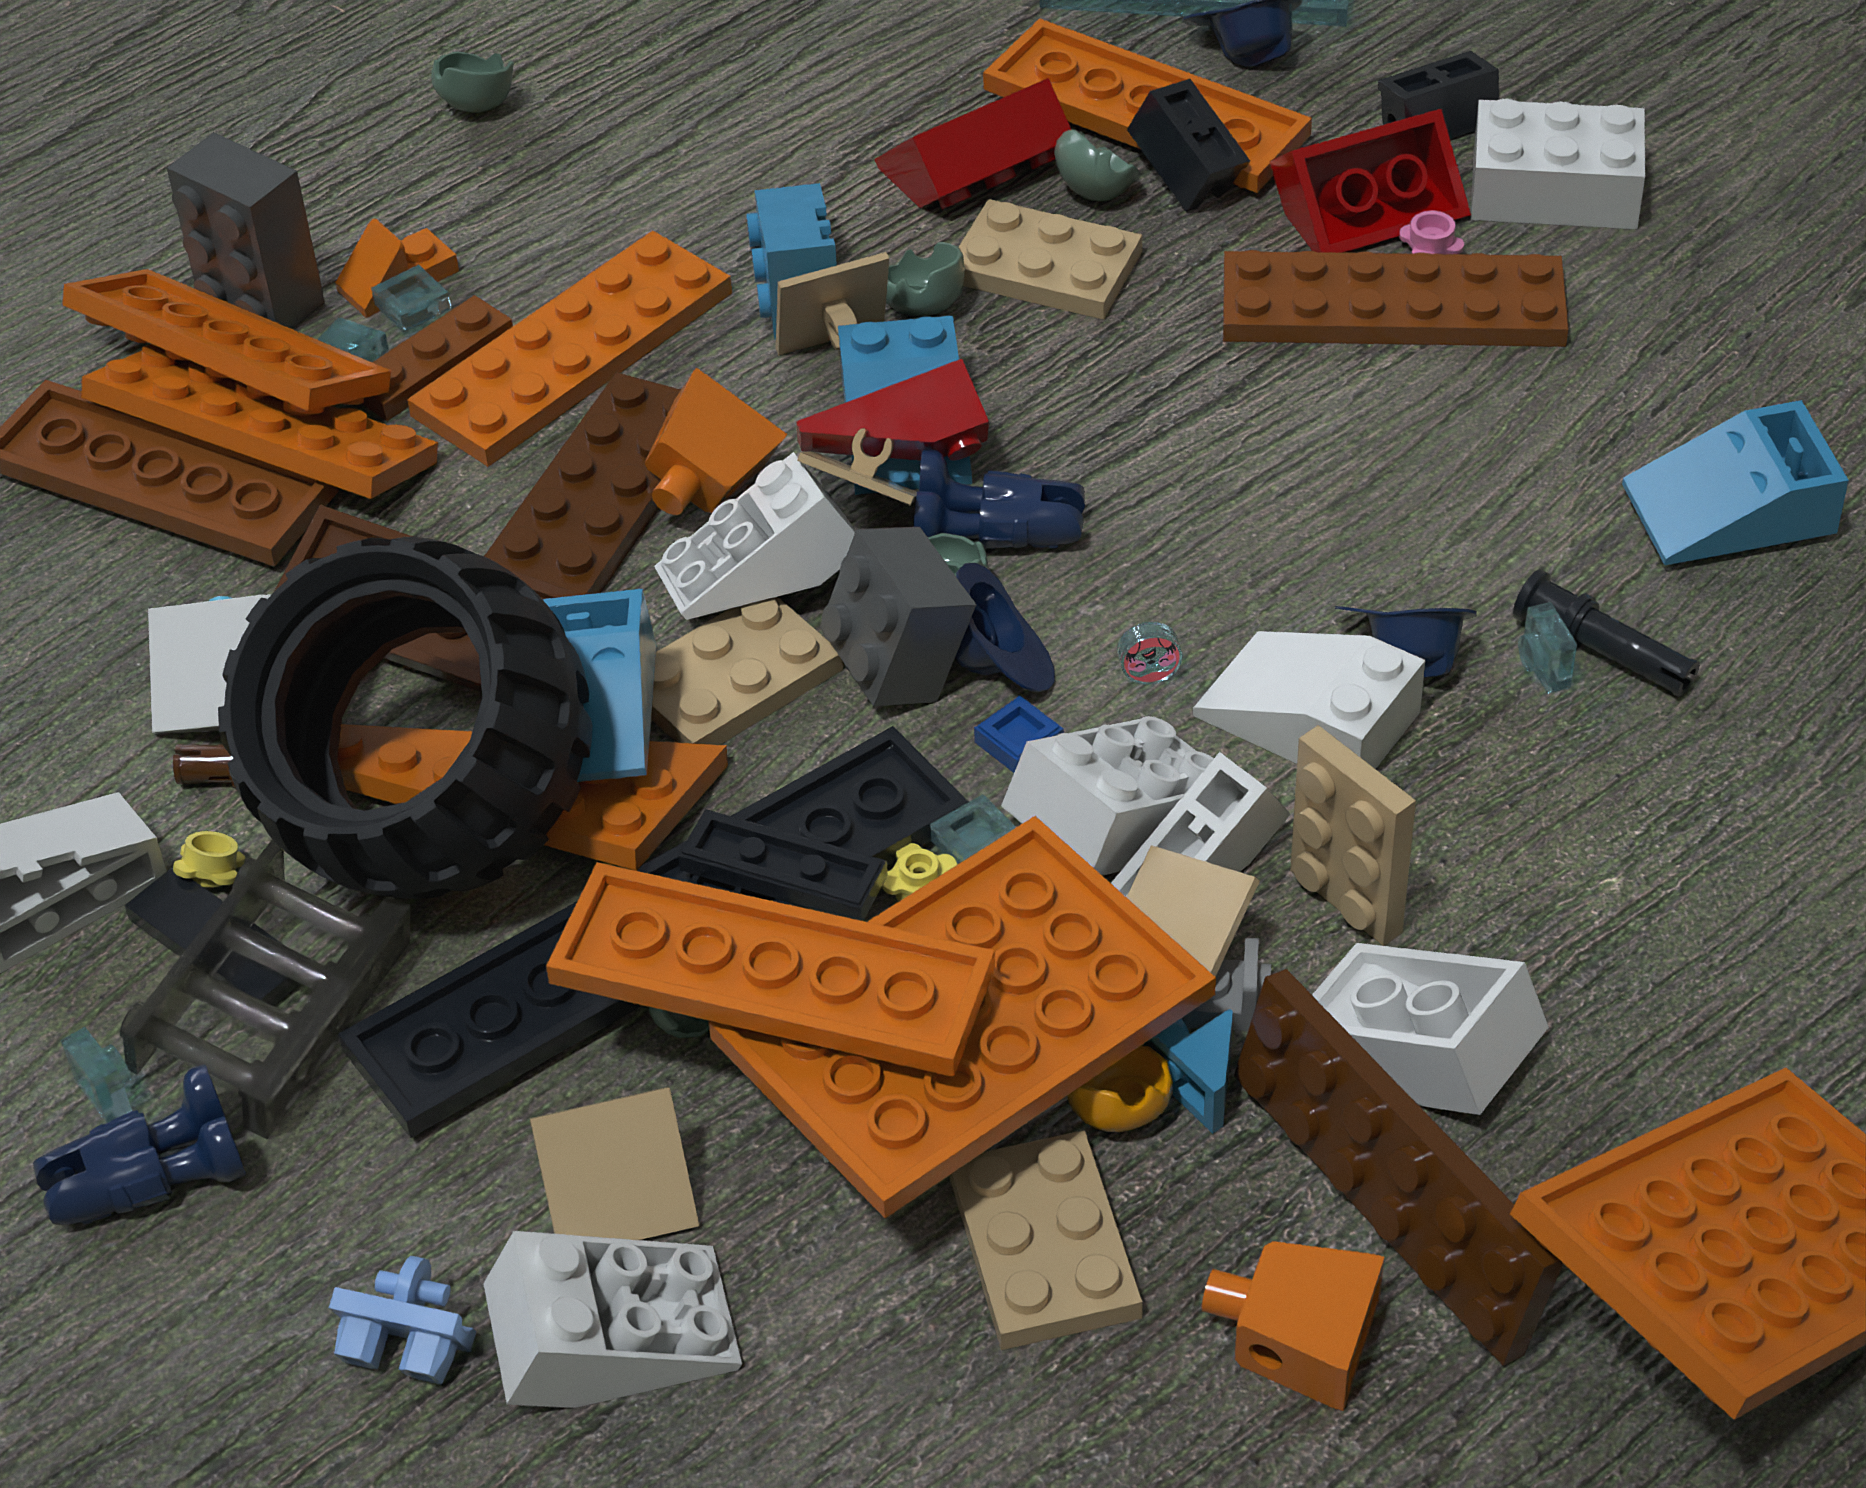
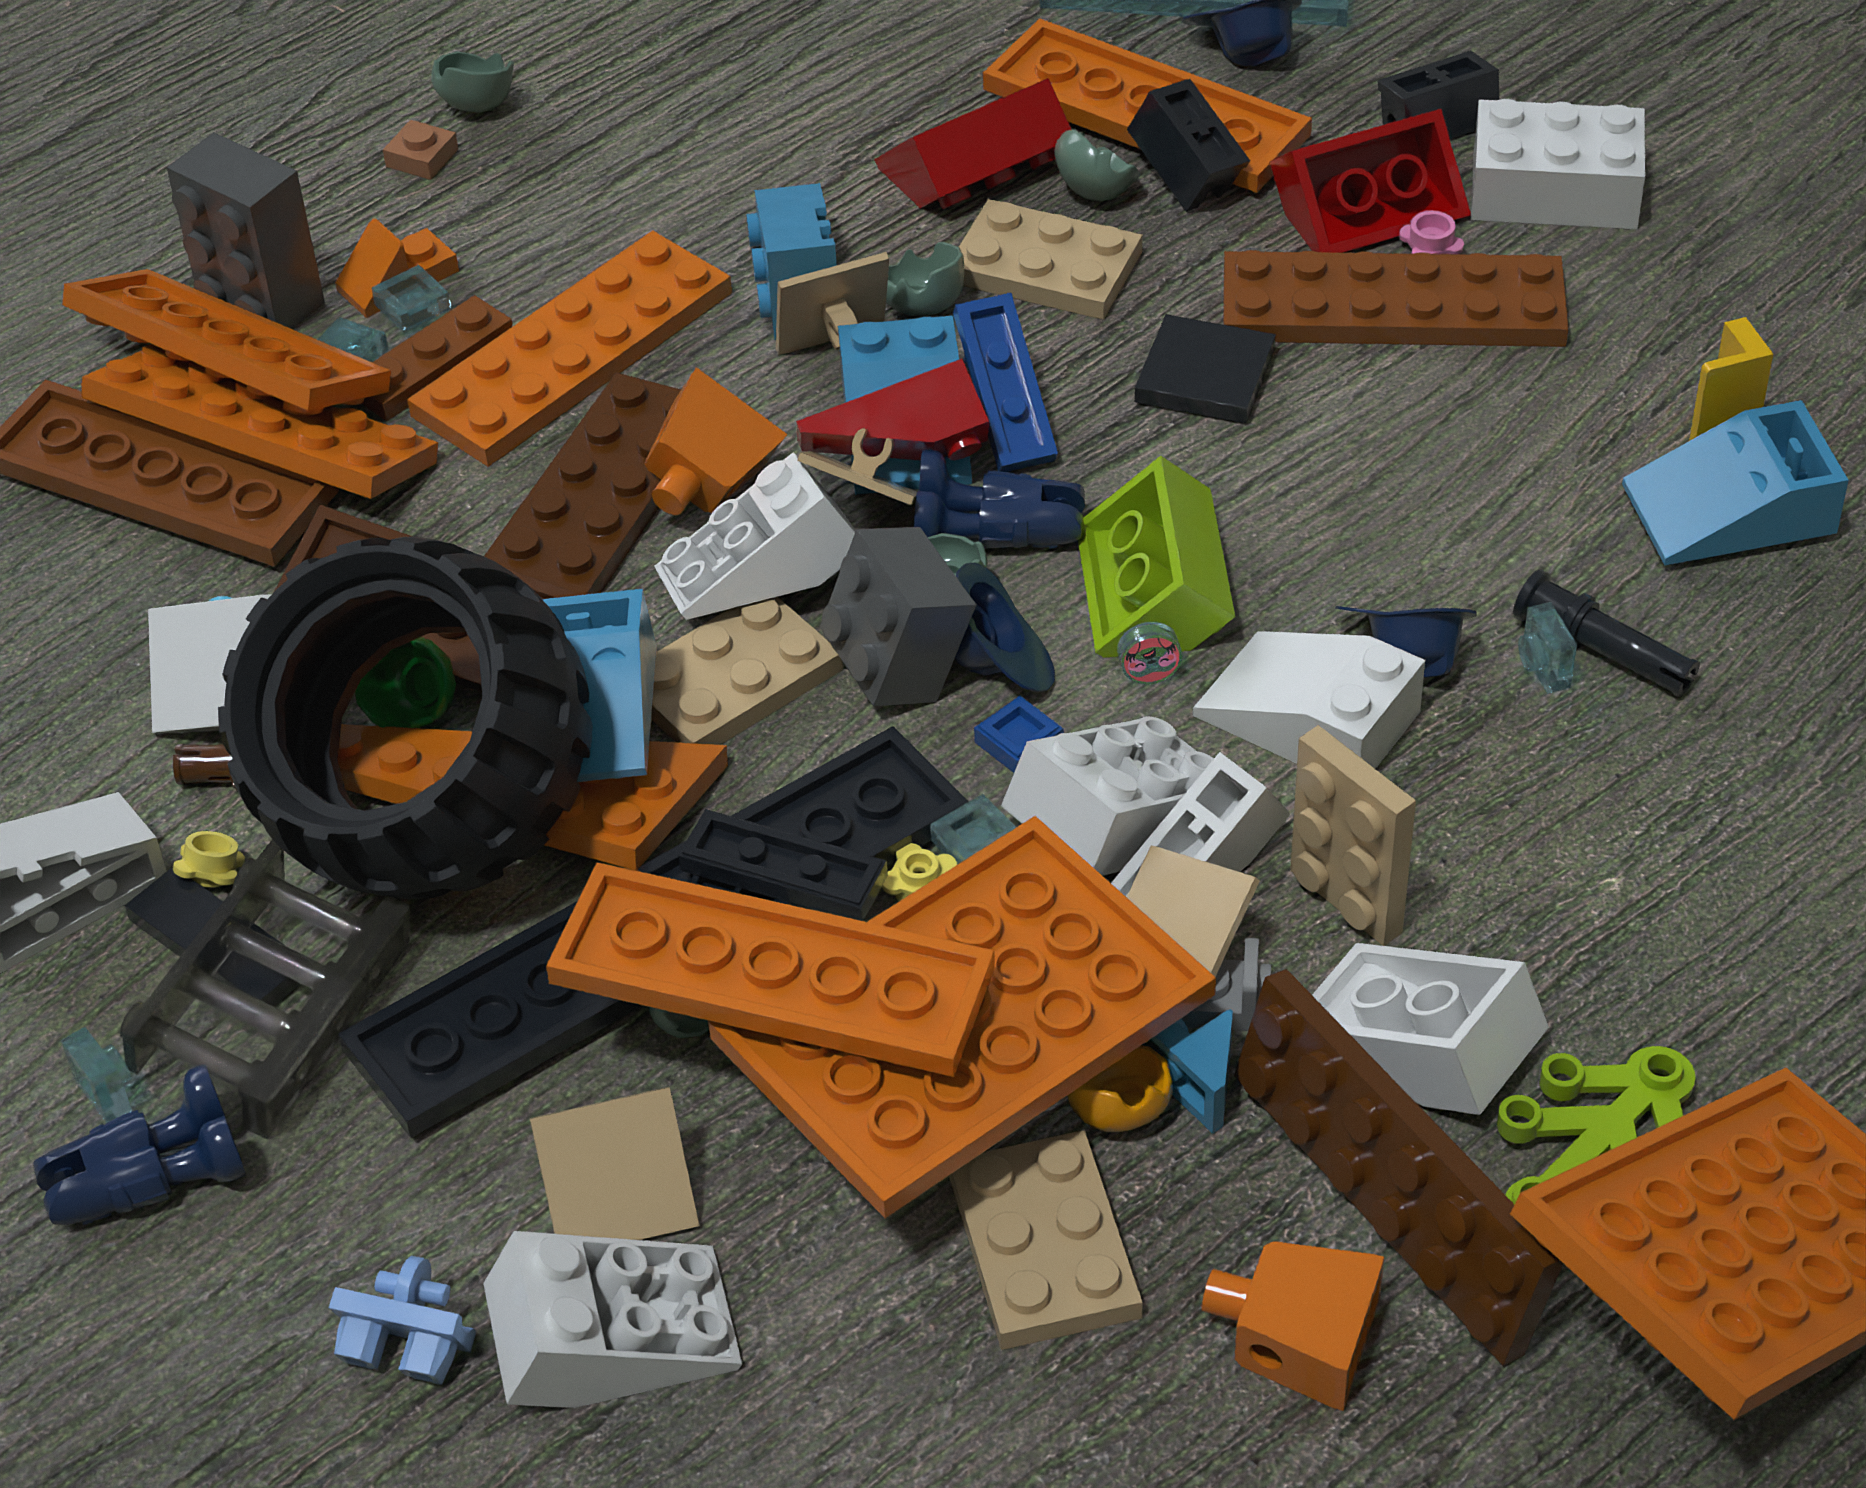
none -> green hair [354,637,456,729]
none -> nougat plate [383,120,458,180]
none -> blue piece [953,293,1058,472]
none -> lime slope [1078,456,1235,658]
none -> black tile [1134,314,1276,423]
none -> lime plant [1497,1046,1696,1204]
none -> yellow panel [1689,317,1773,441]

